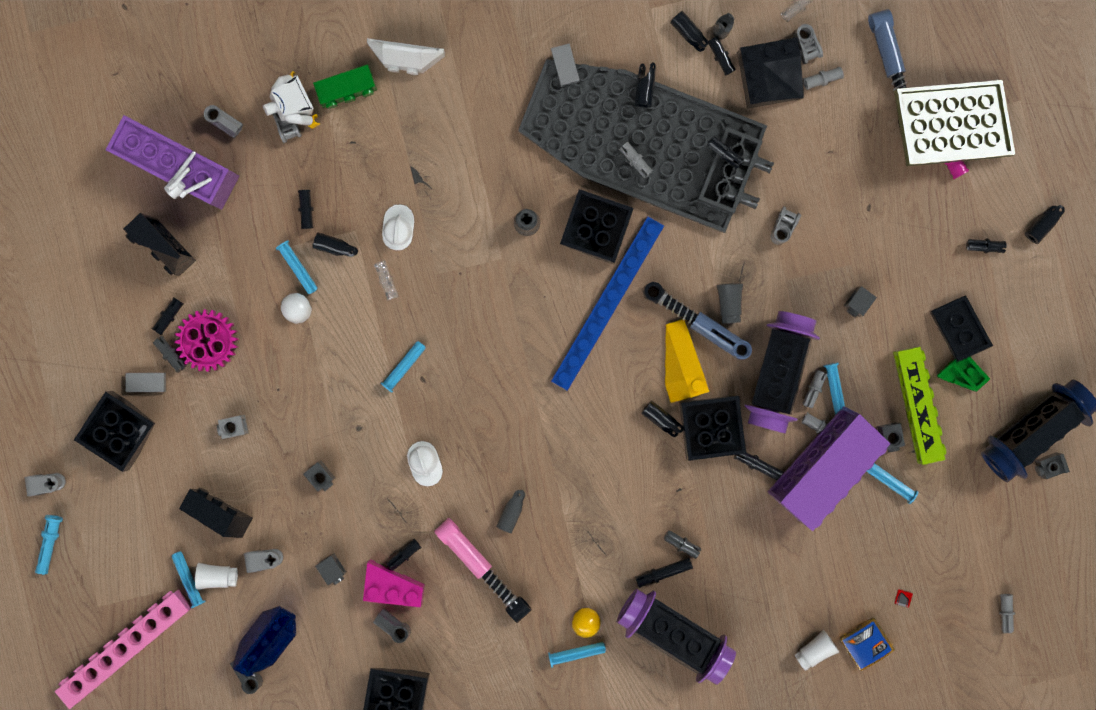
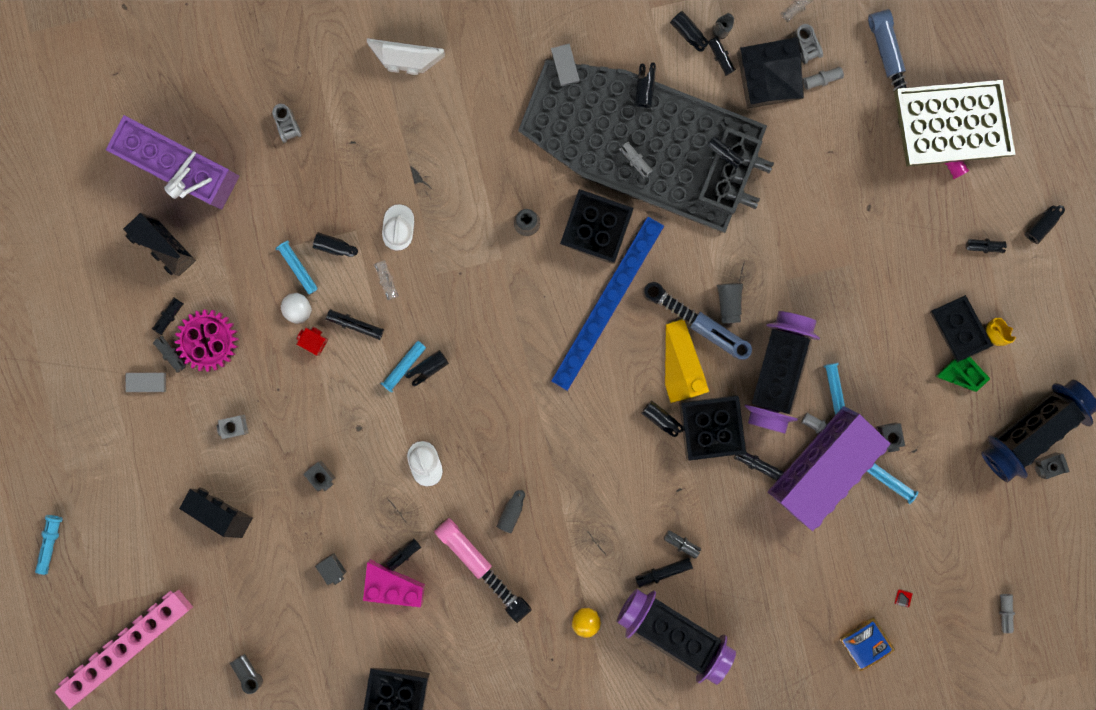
light grey piece [24,473,66,496] -> none
black slope [74,391,155,472] -> none
medium azure axle [171,551,205,608] -> none
white plant [195,563,238,590] -> none
light grey piece [204,105,243,138] -> none
clear blue wedge [232,606,296,677] -> none
light grey piece [244,549,283,573] -> none
white torso [263,71,320,129] -> none
black pin [298,190,314,229] -> none
green brick [313,64,377,109] -> none
dark grey piece [373,608,411,643] -> none
medium azure axle [548,642,606,668] -> none
light grey piece [770,206,801,245] -> none
white plant [795,630,839,671] -> none
light grey axle [803,370,828,408] -> none
dark grey brick [844,286,877,317] -> none
lime brick [893,347,946,465] -> none
none -> red brick [296,326,329,356]
none -> black pin [326,309,384,340]
none -> black piece [405,350,449,386]
none -> yellow hair [986,318,1016,346]

